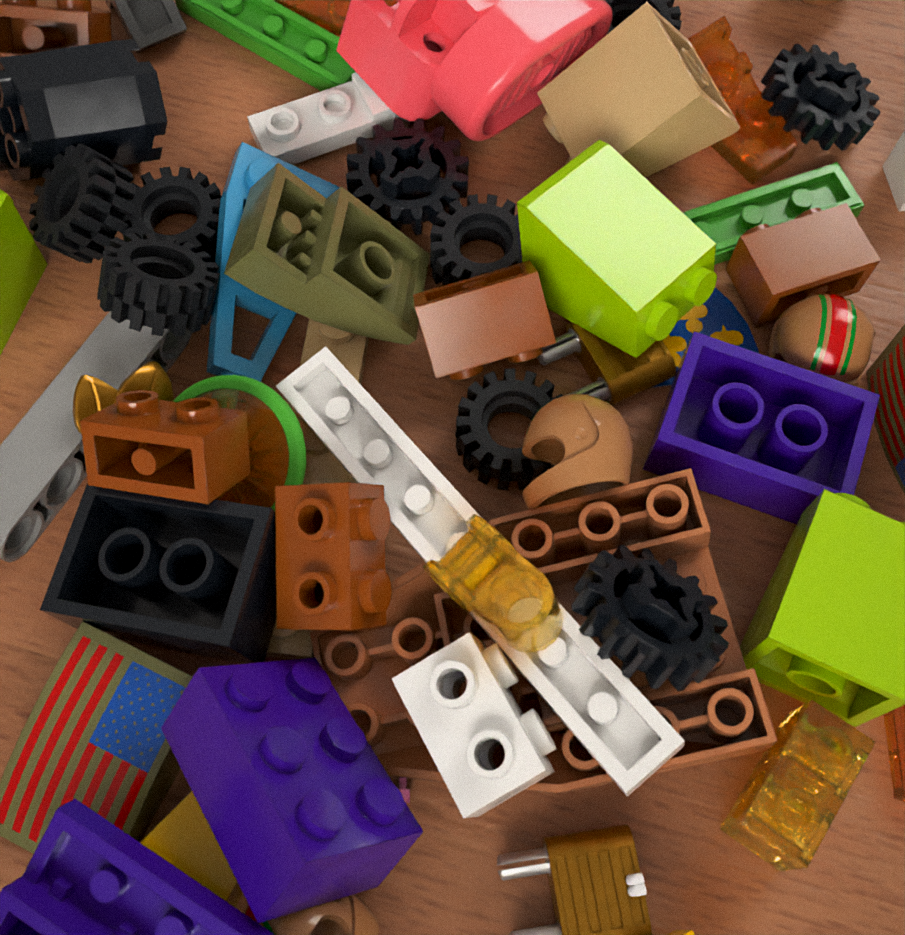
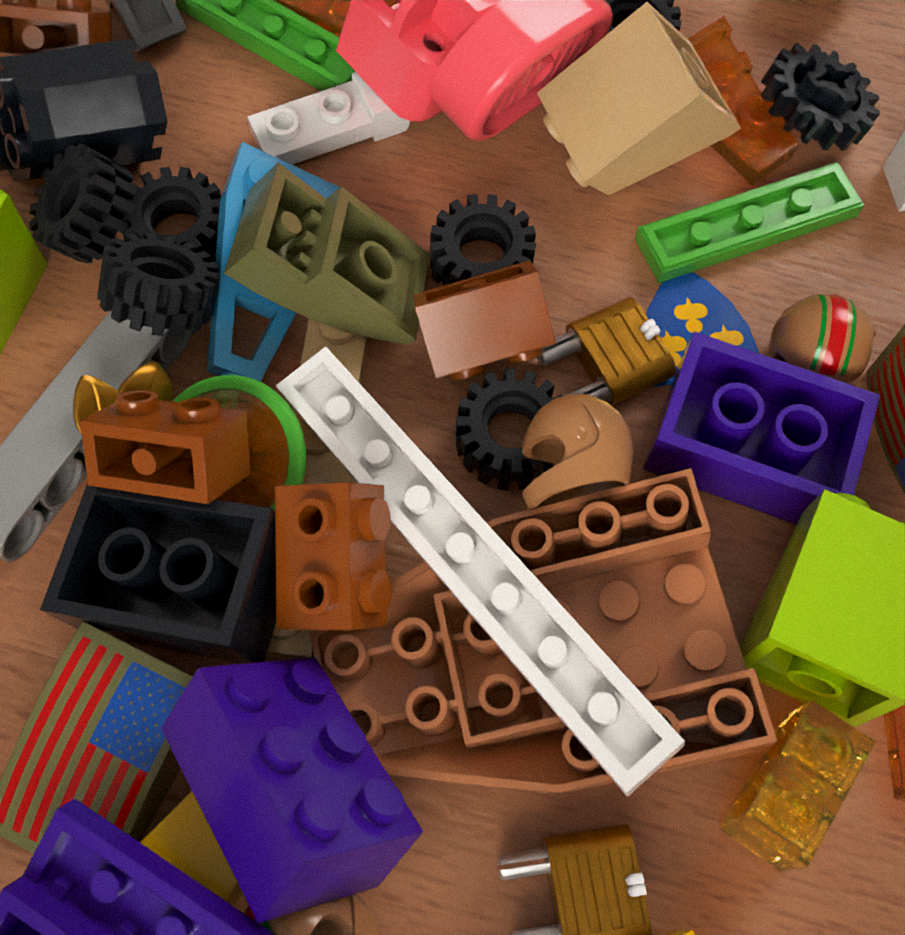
black gear [346,118,469,235] -> none
white brick [392,632,556,818] -> none
bright pink piece [399,777,410,803] -> none
clear yellow piece [423,514,564,653] -> none
slope [517,140,717,358] -> none
black gear [572,545,729,691] -> none
brick [725,203,881,326] -> none

